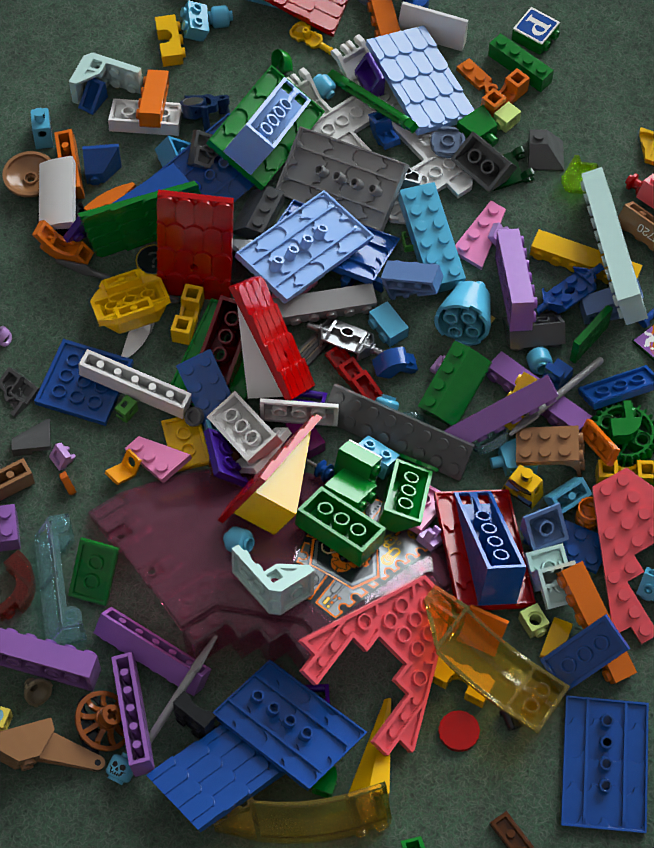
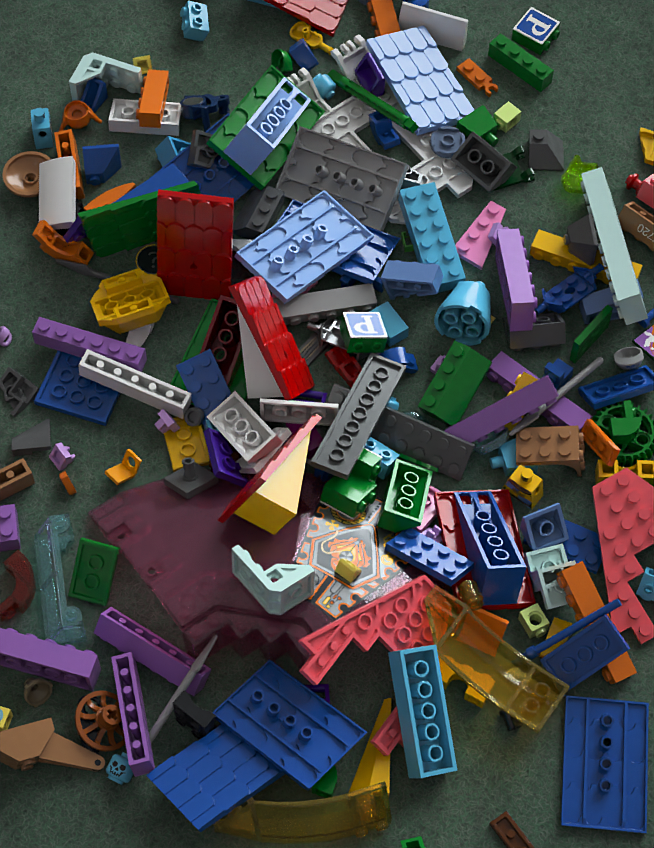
bright green piece [115,395,138,423] -> none
bright pink wing [125,436,192,484] -> none
yellow arch [155,14,186,67] -> none
yellow arch [171,284,205,345] -> none
medium azure head [208,5,233,28] -> none
medium azure head [223,526,255,552] -> none
green brick [295,486,386,567] -> none
red tile [438,710,480,752] -> none
orange arch [481,68,530,118] -> none
medium azure head [526,347,553,375] -> none
medium azure brick [543,477,592,513] -> none
orange wheel [575,497,597,530] -> none
none -> medium lavender brick [32,317,147,372]
none -> orange piece [59,100,102,131]
none -> light yellow slope [133,55,152,74]
none -> lavender tile [154,409,180,434]
none -> dark grey tile [163,457,219,499]
none -> blue slope [289,38,319,71]
none -> plate [310,352,406,480]
none -> light yellow slope [335,558,362,583]
none -> piece [339,312,388,353]
none -> blue plate [385,528,475,586]
none -> medium azure brick [388,645,457,778]
none -> clear yellow brick [458,580,484,611]
none -> blue bar [513,598,622,666]
none -> dark grey slope [563,214,598,266]
none -> light grey cap [614,347,644,370]

